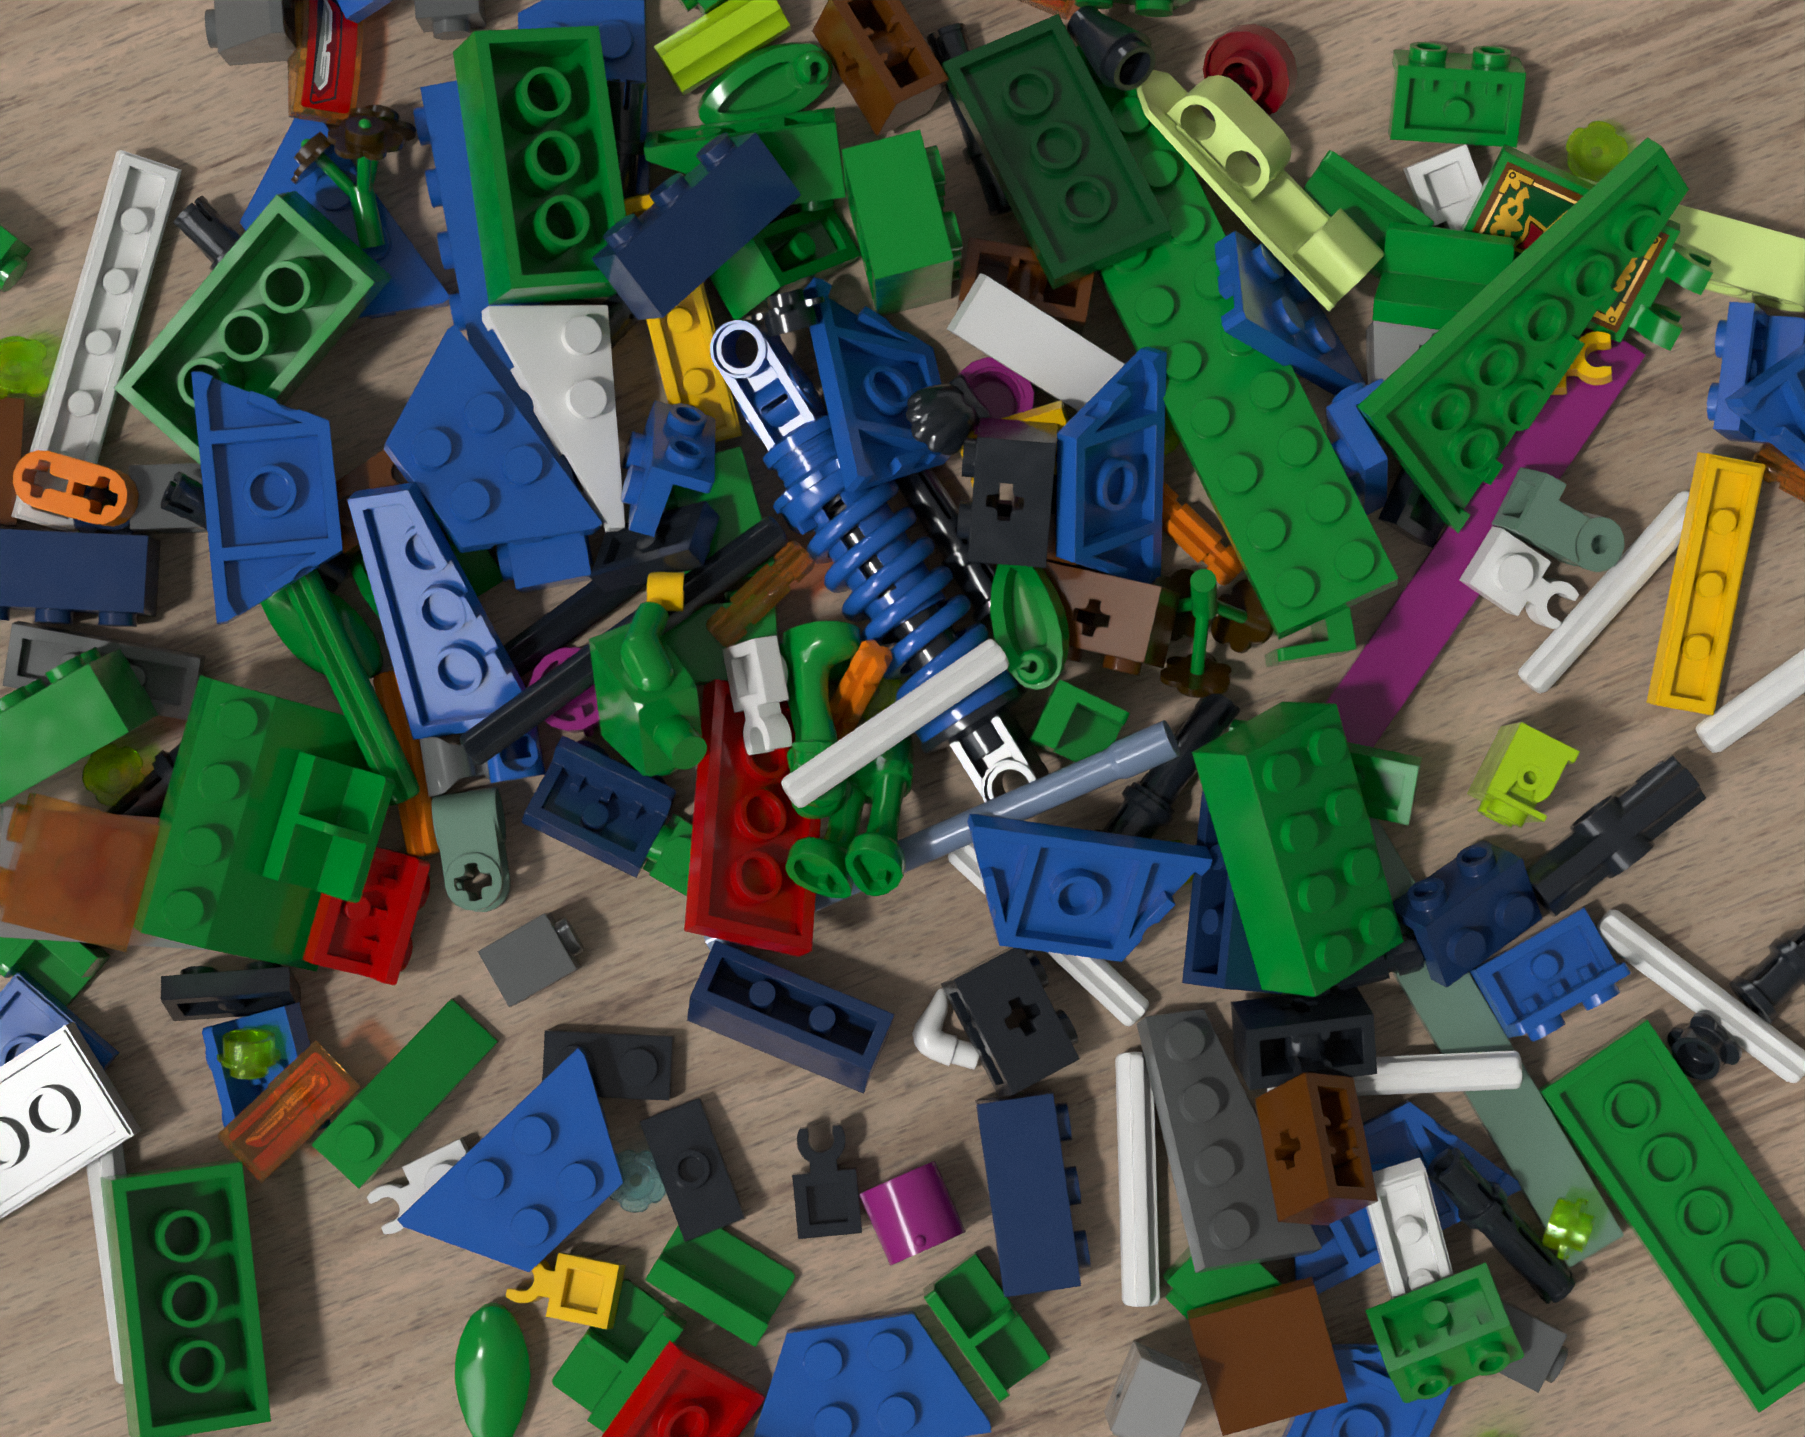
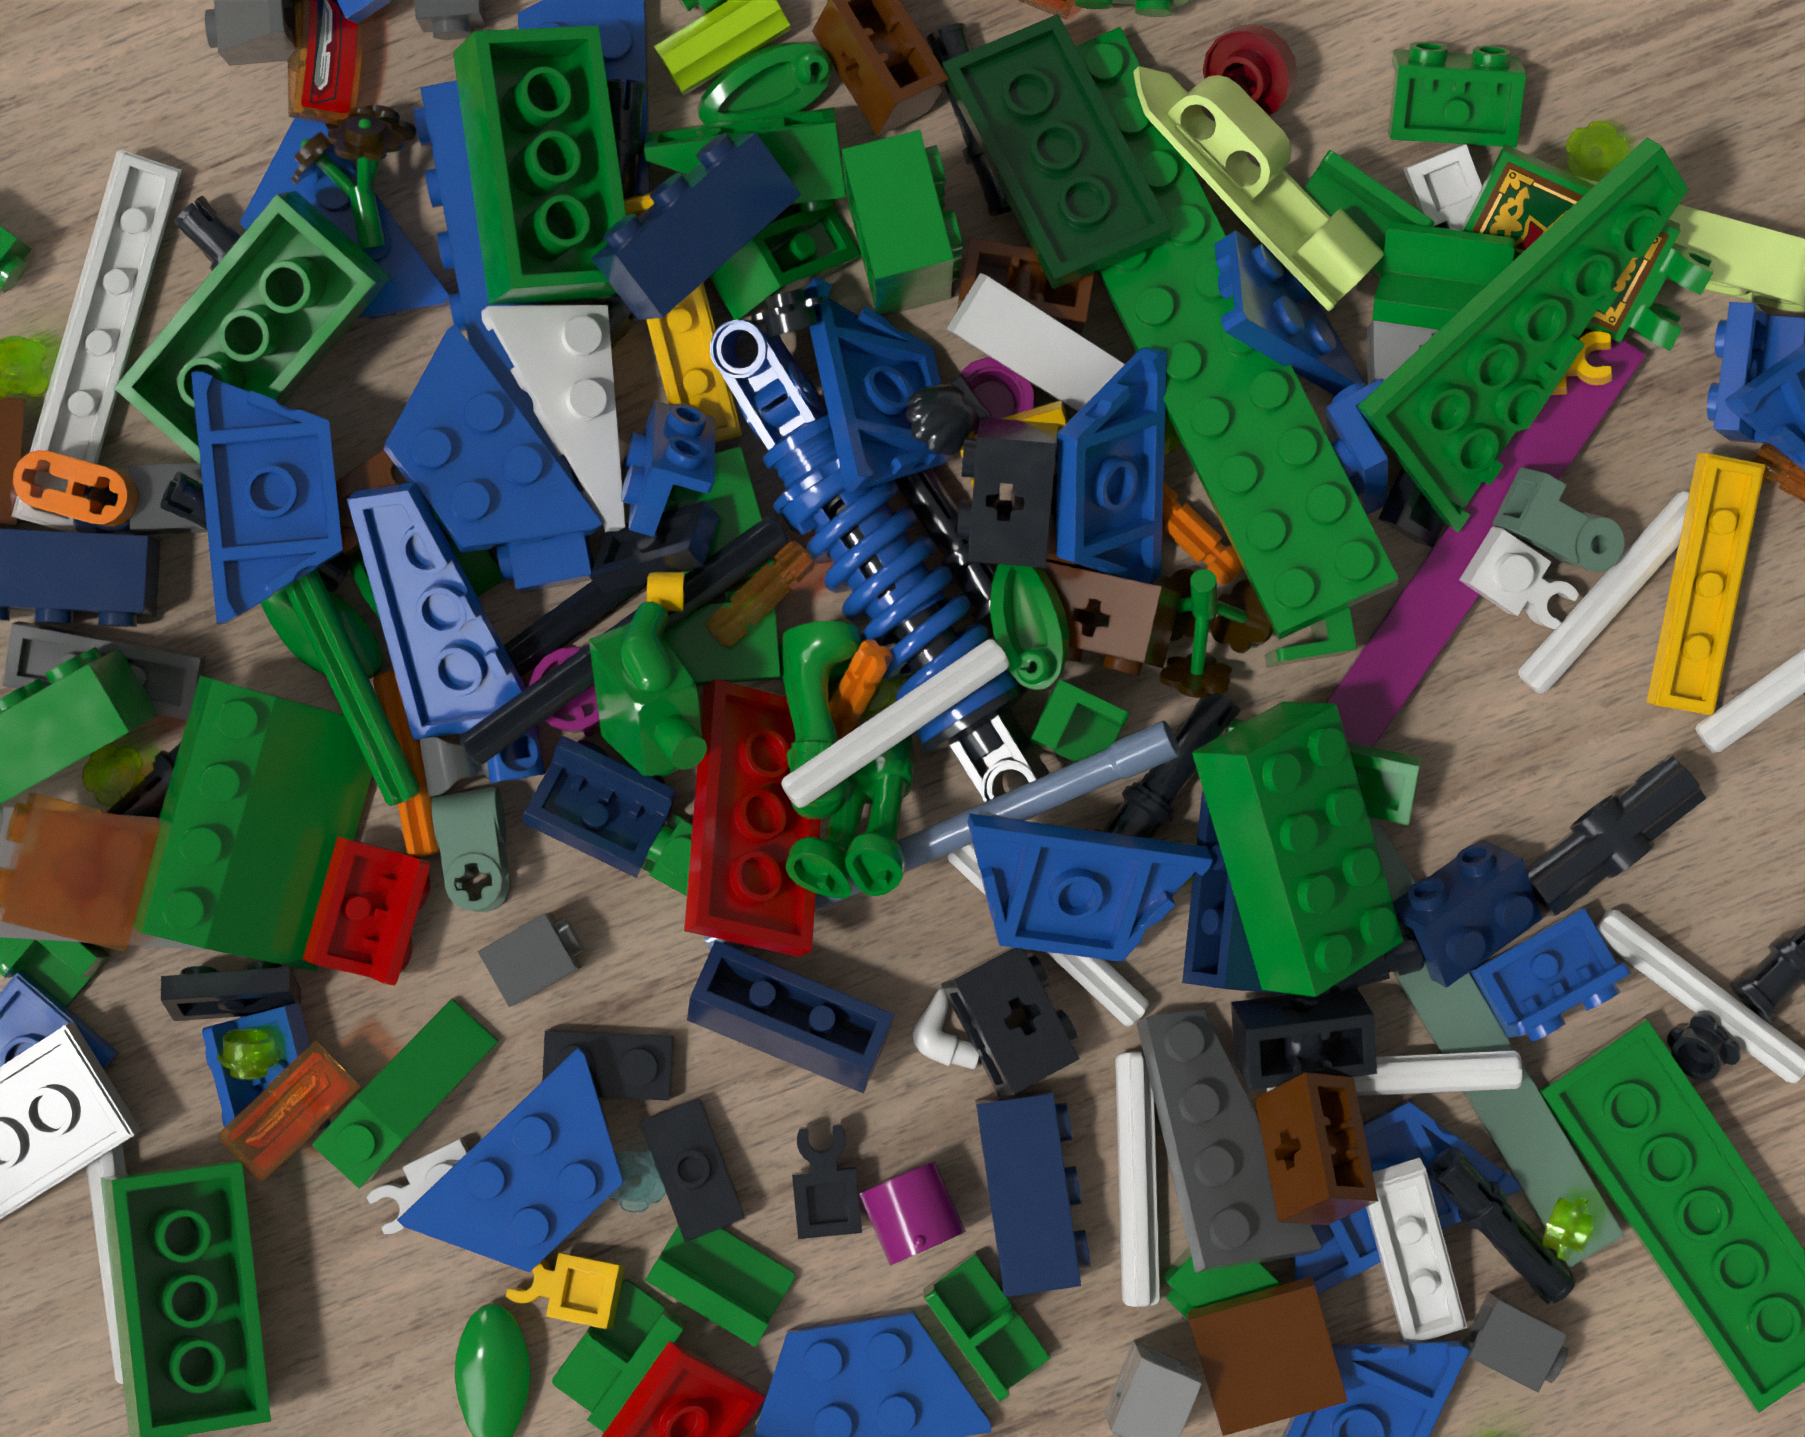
green panel [262,751,395,903] -> none
white plate [722,635,792,755] -> none
black cone [1067,5,1156,91] -> none
green bracket [1365,1263,1524,1403] -> none
lime hinge [1467,722,1580,828] -> none

